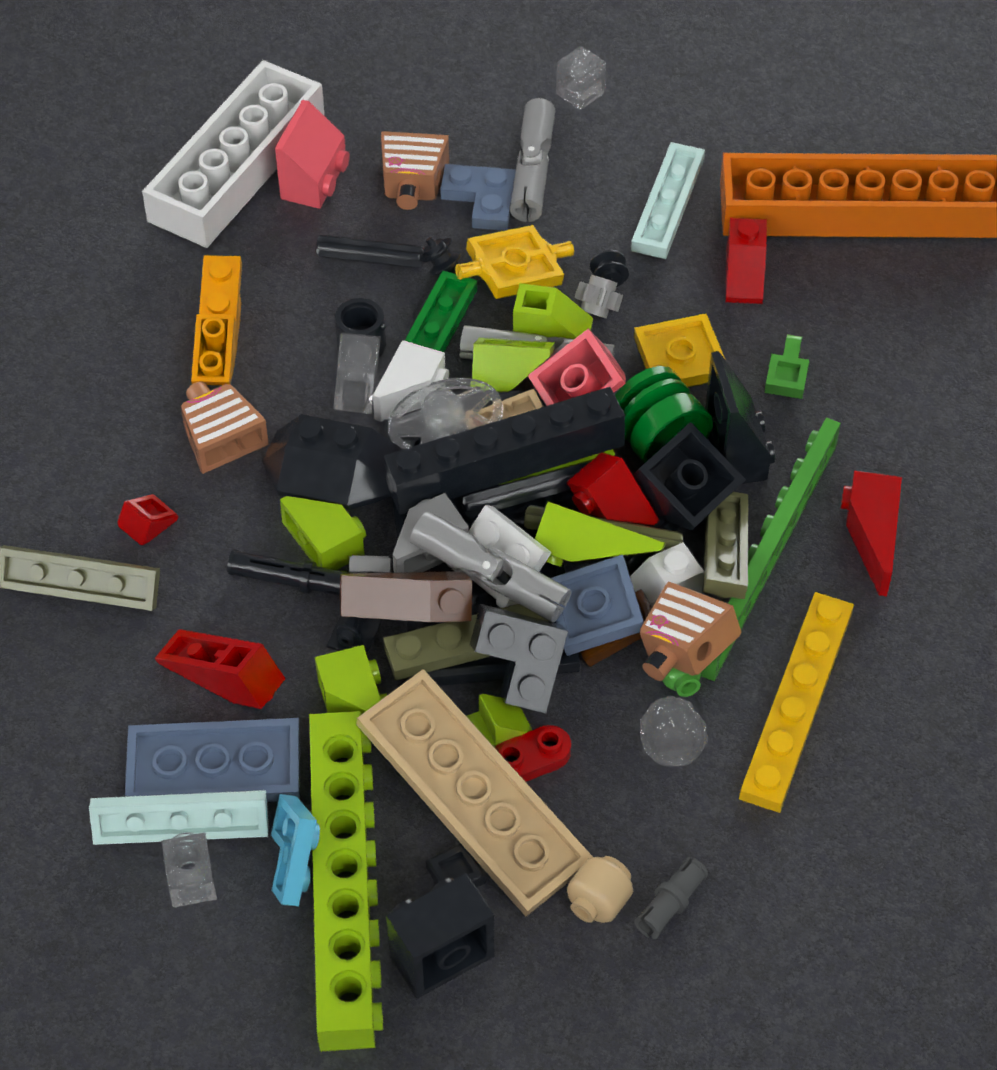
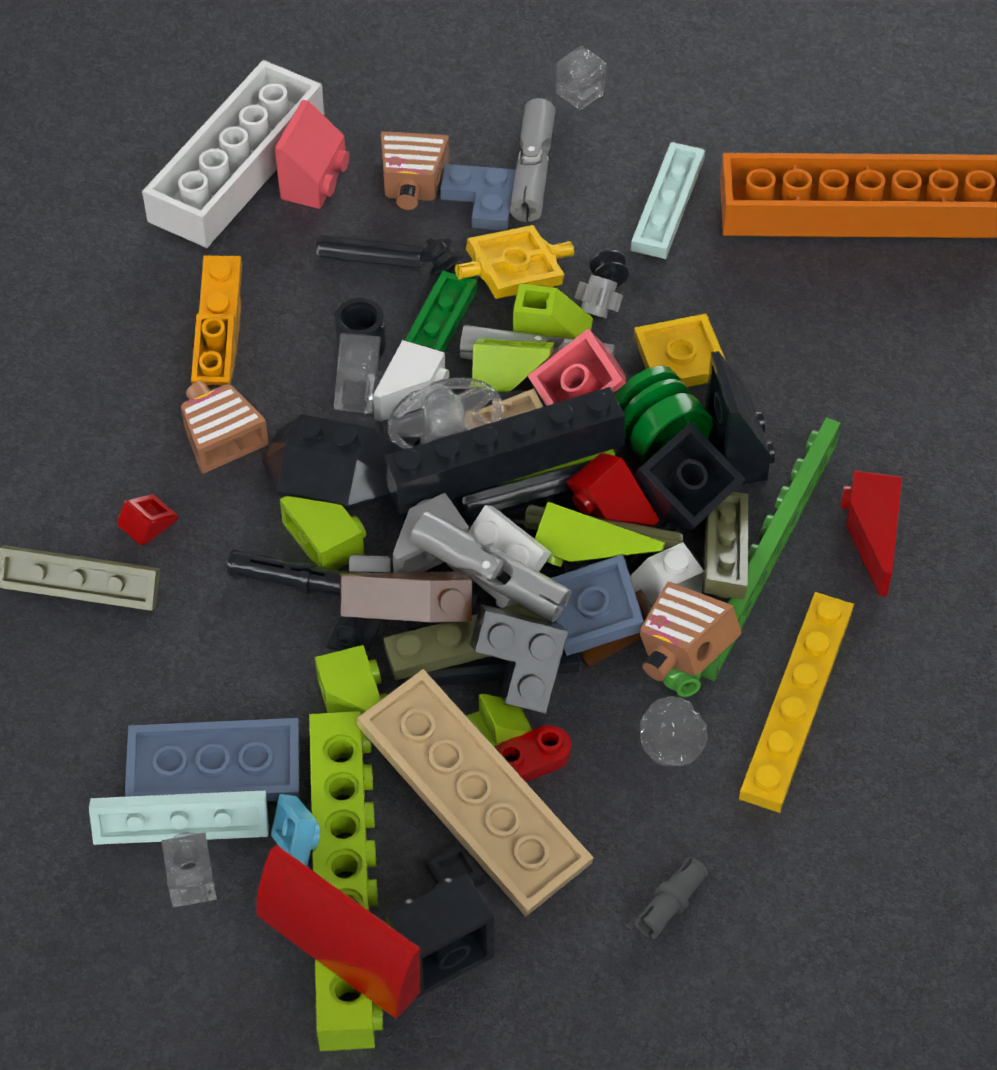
red slope [155,629,286,709] -> none
tan head [567,856,633,923] -> none
red slope [725,218,767,304] -> none
bright green plate [765,334,809,399] -> none
none -> red slope [256,845,420,1019]

